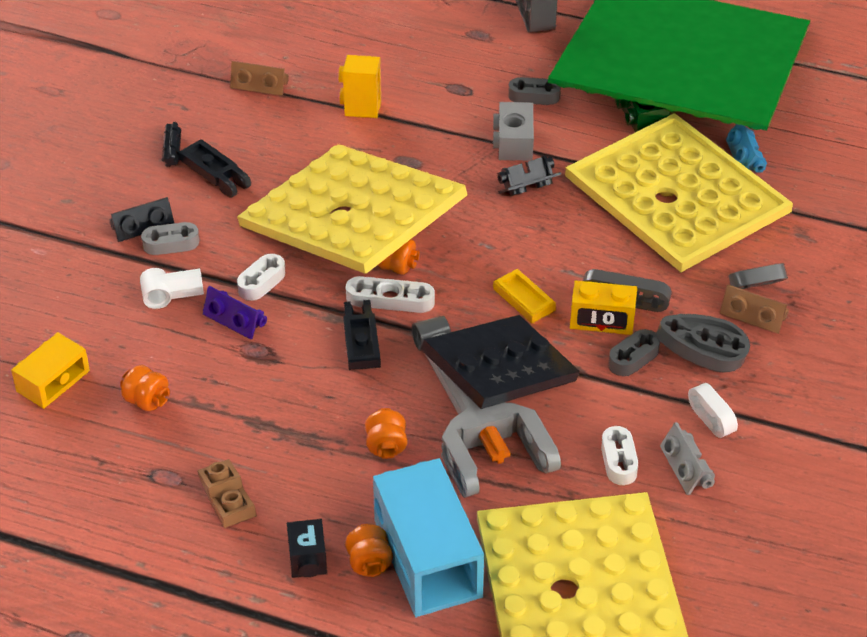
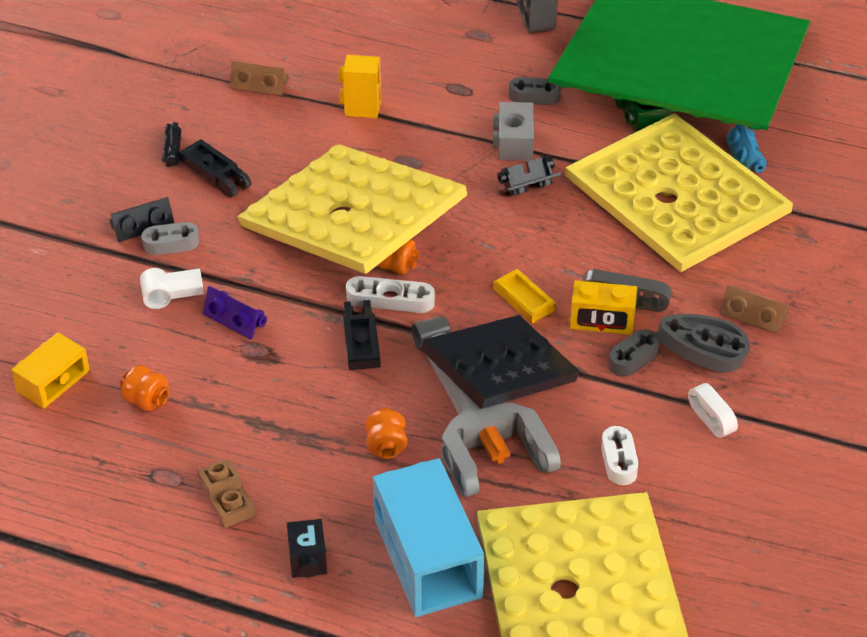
white beam [237,254,286,301] -> none
orange piece [345,524,393,577] -> none
light grey hinge [660,422,715,495] -> none
dark grey beam [728,263,788,289] -> none

